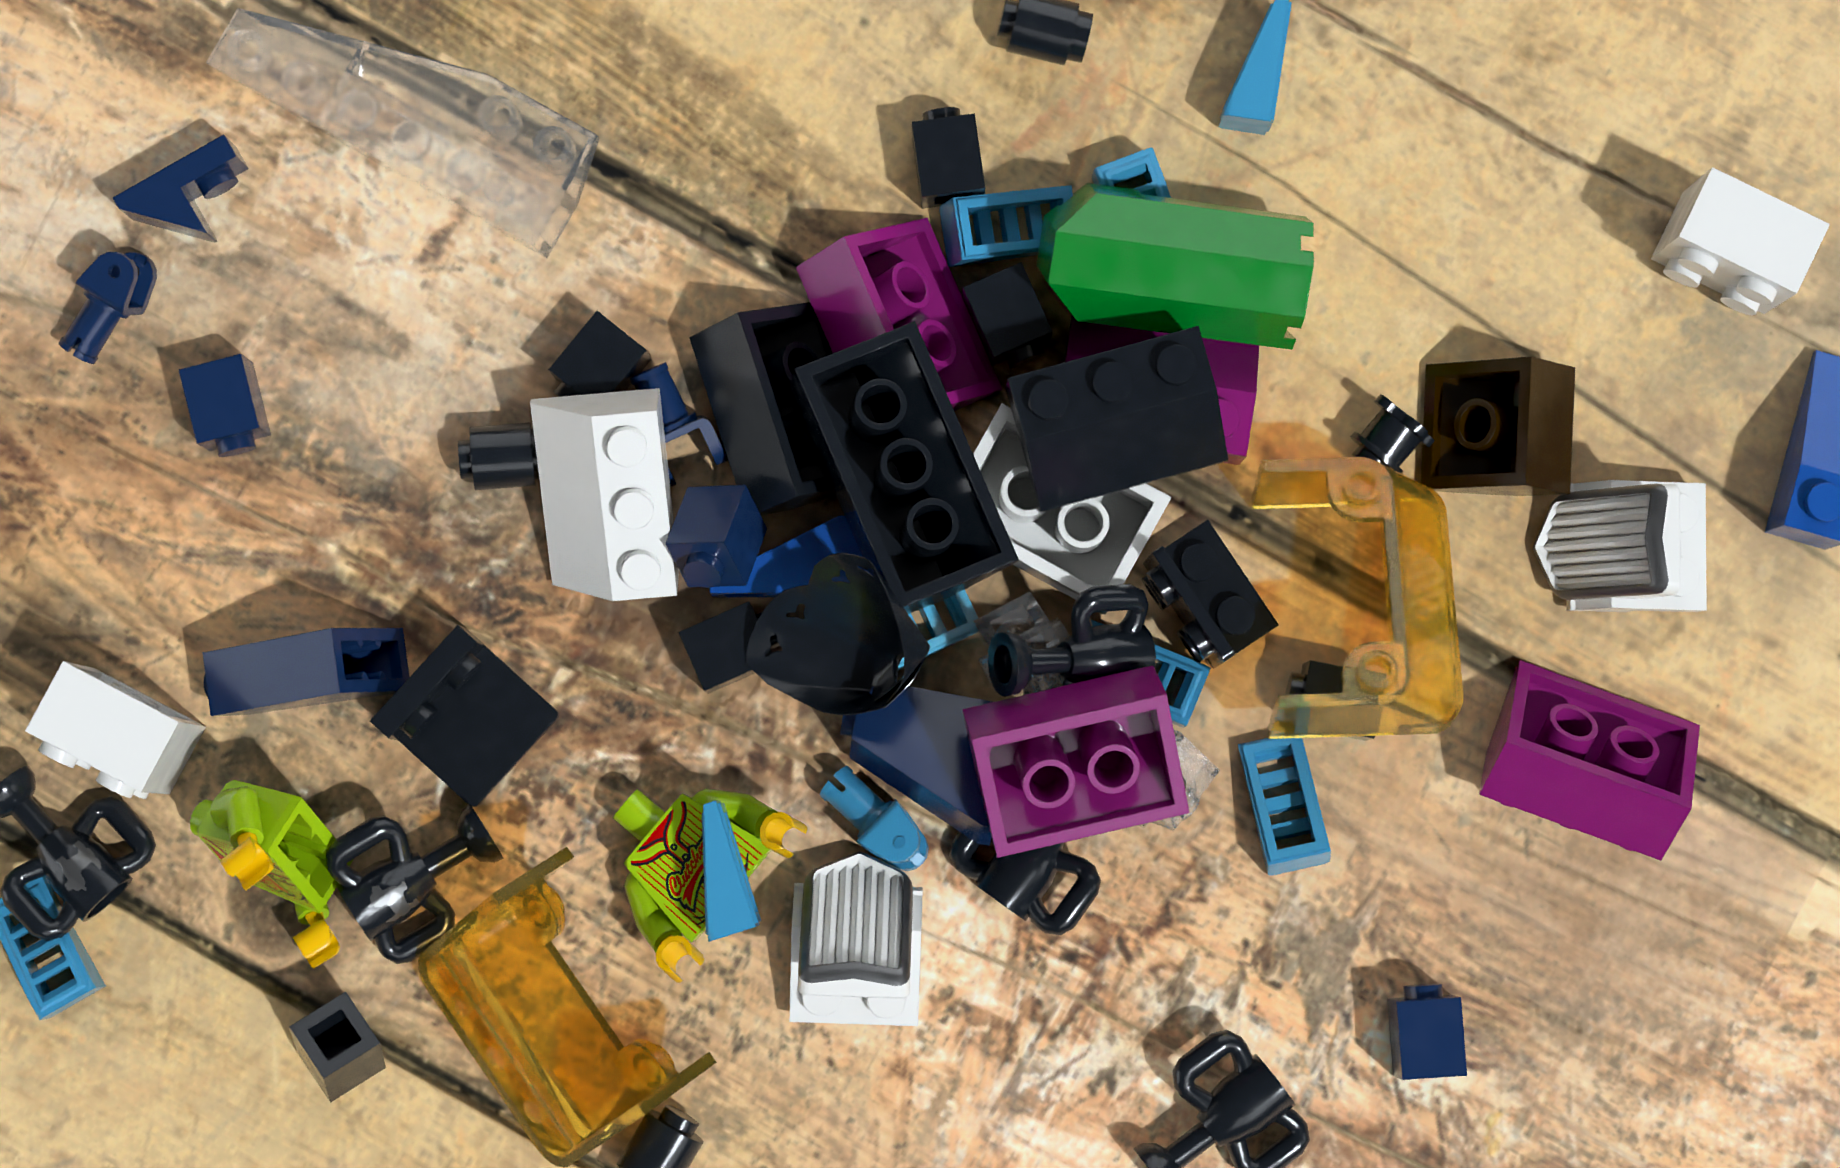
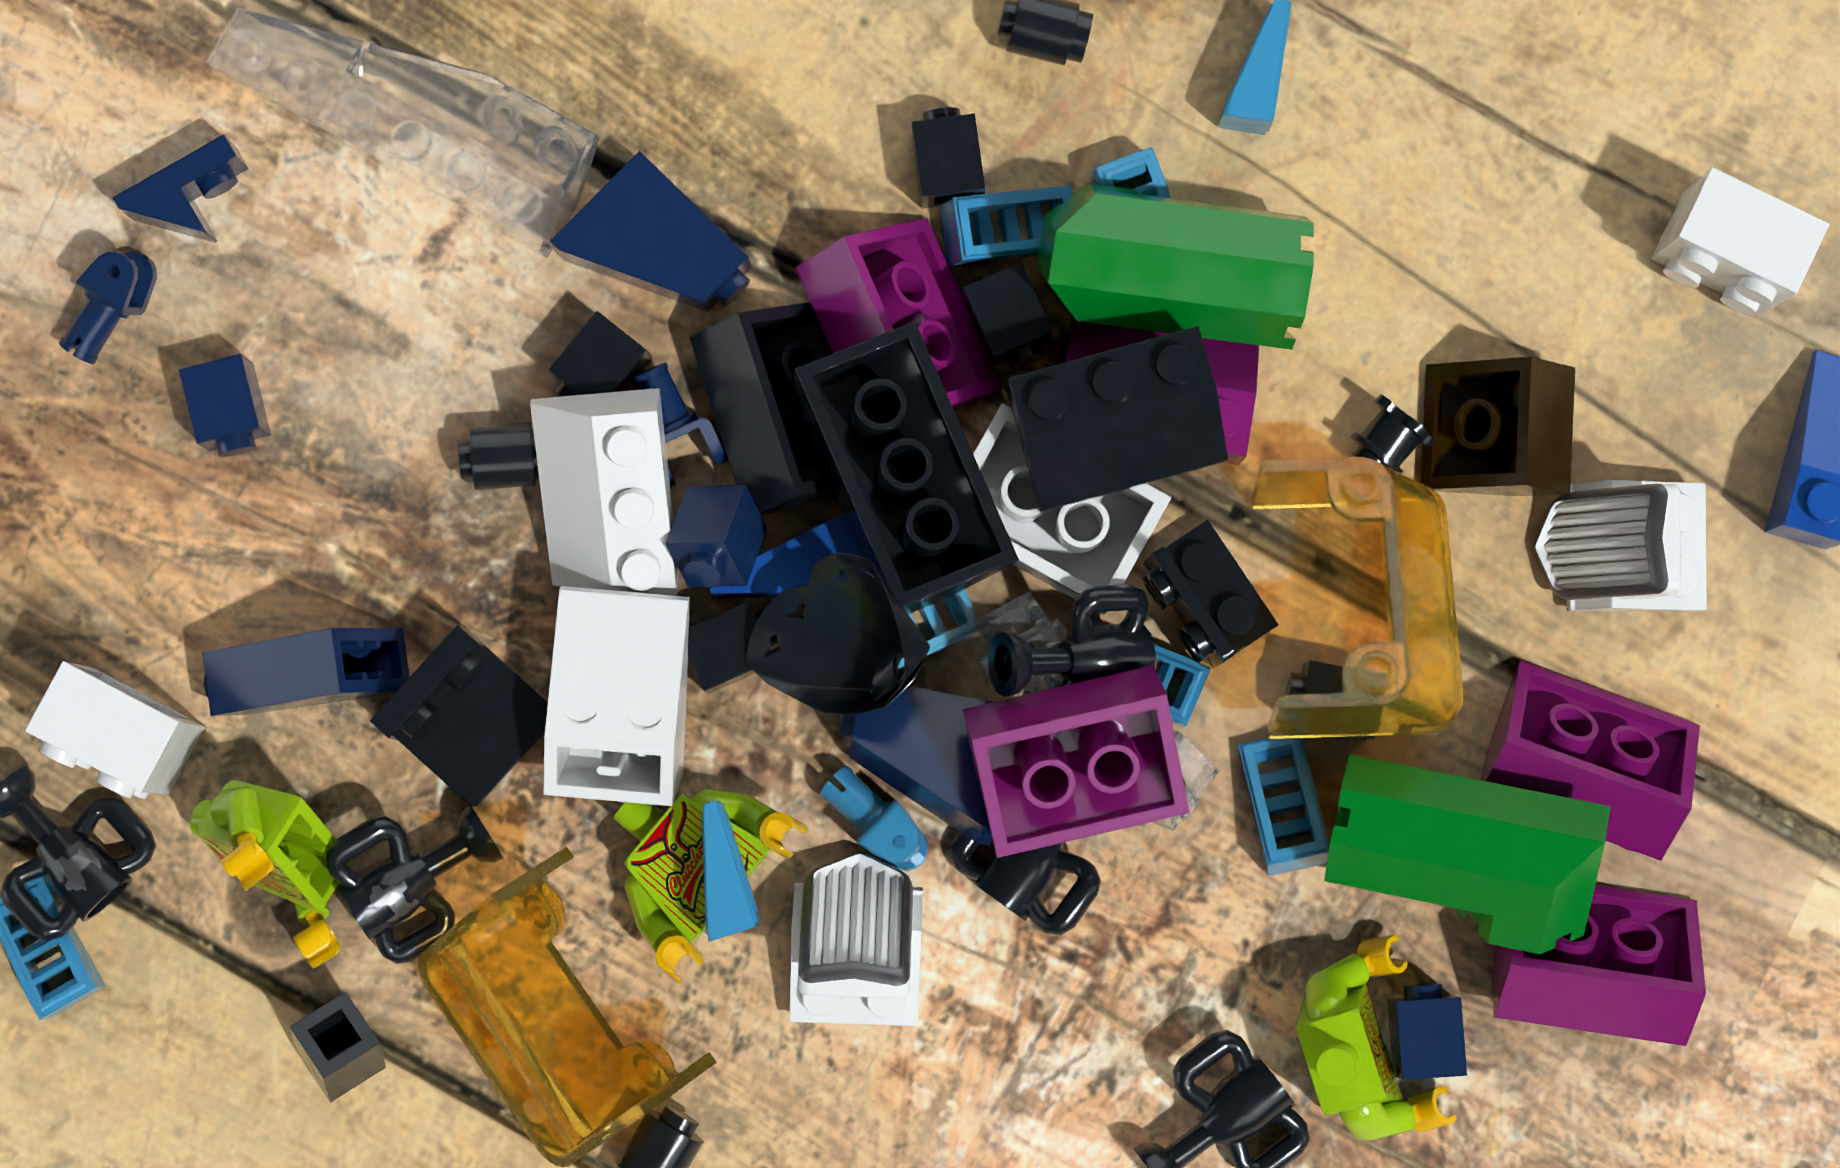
none -> white slope [544,586,690,806]
none -> dark blue slope [550,151,752,312]
none -> lime torso [1296,935,1456,1141]
none -> green brick [1324,754,1611,954]
none -> magenta slope [1492,885,1706,1046]

